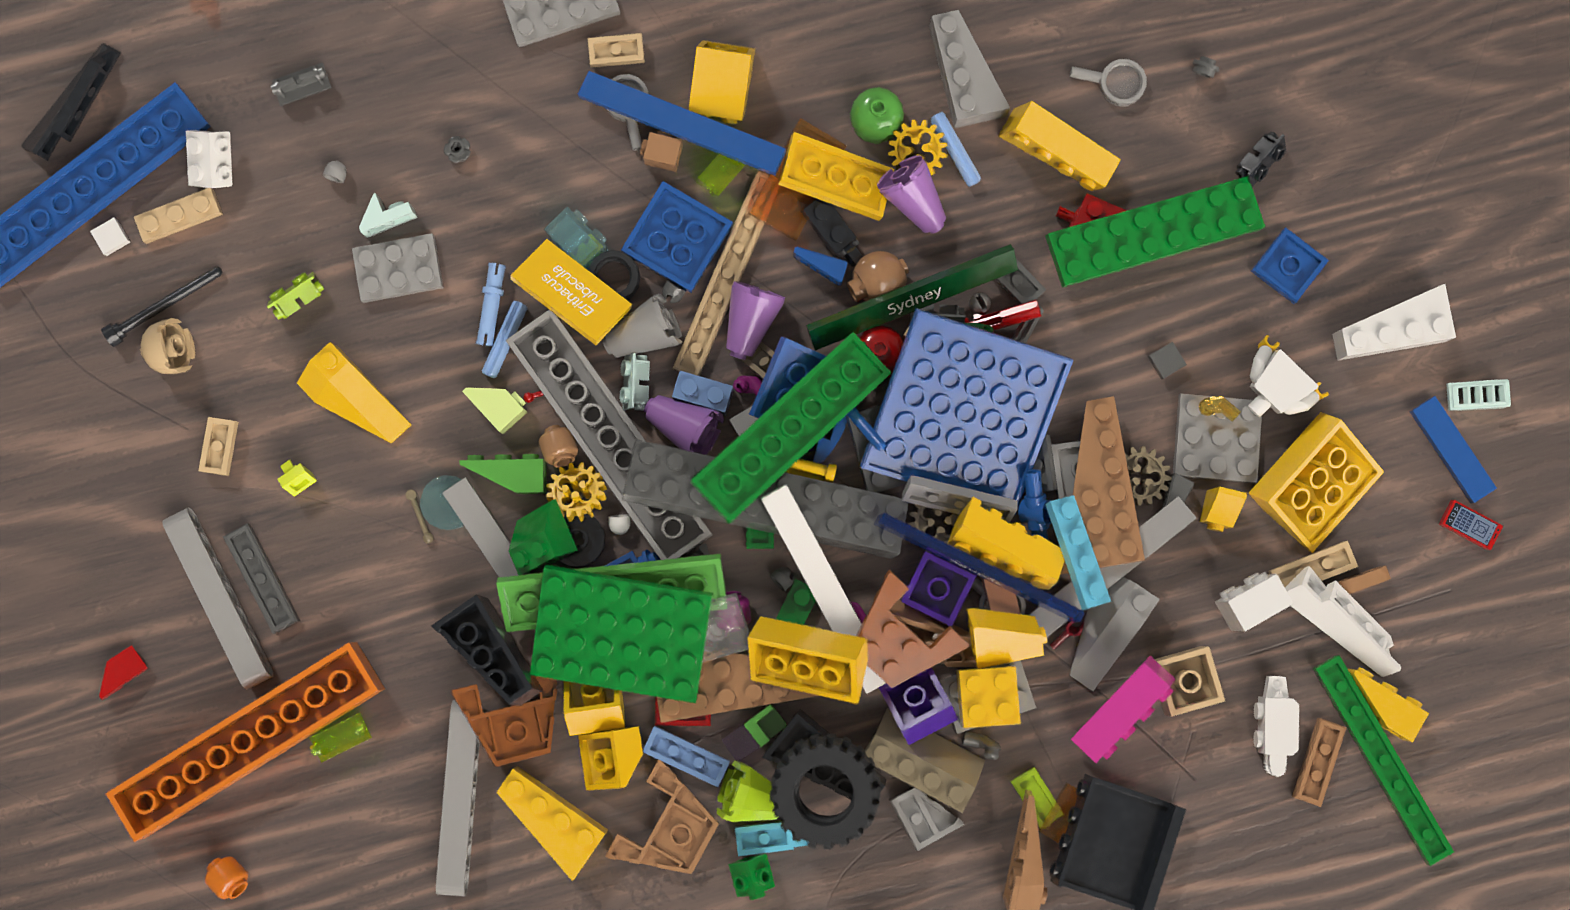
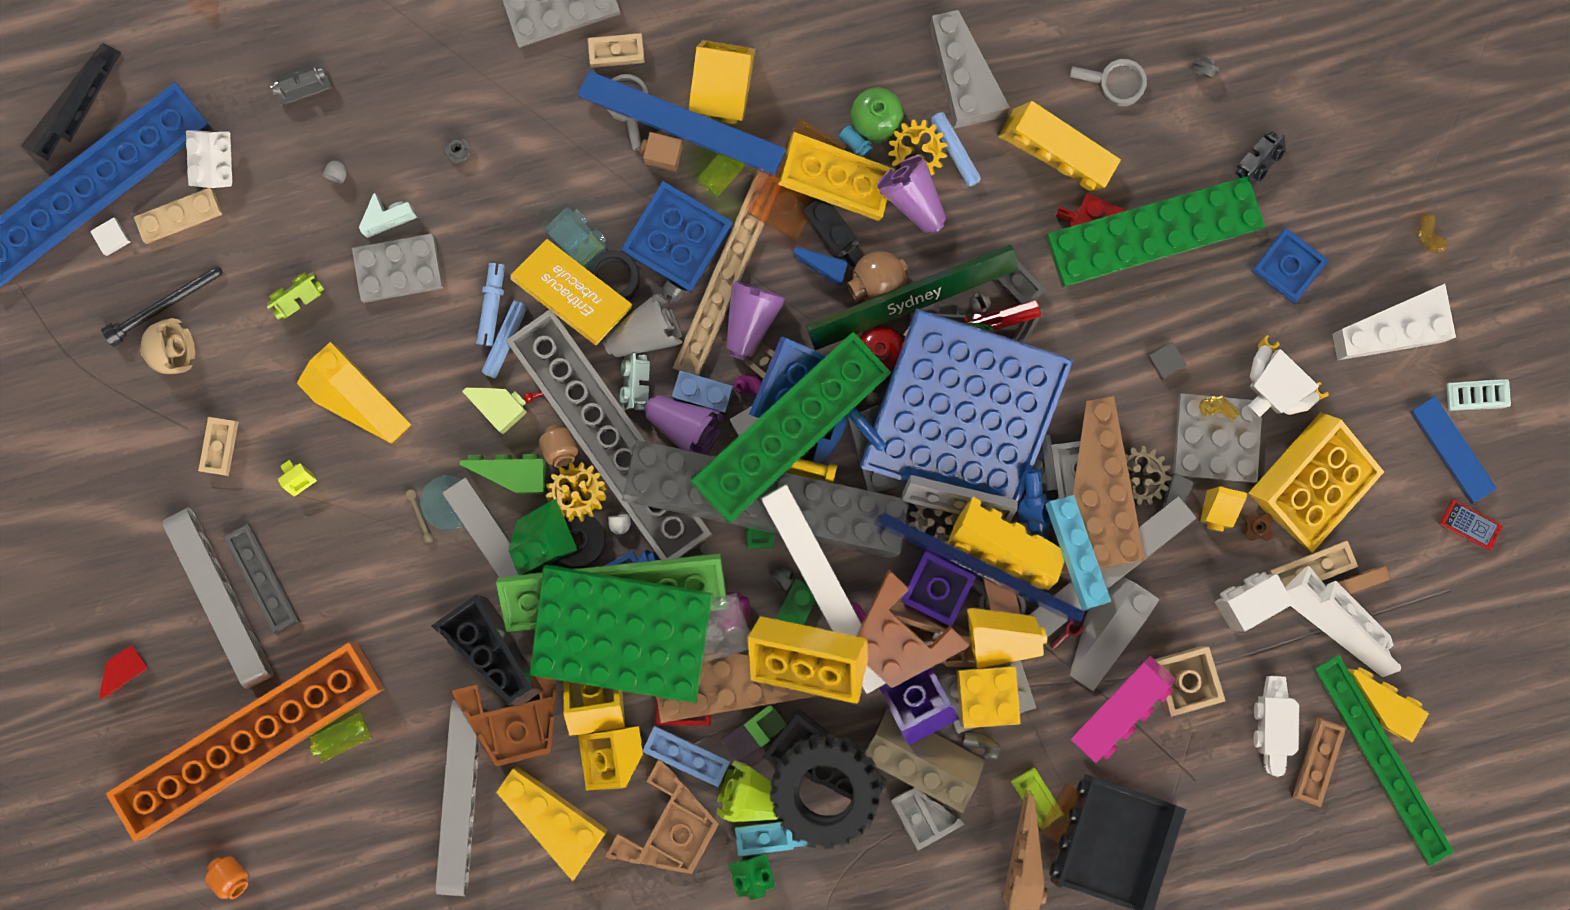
none -> dark azure pin [838,125,873,158]
none -> reddish brown plate [1245,513,1273,541]
none -> clear yellow arm [1419,214,1448,254]

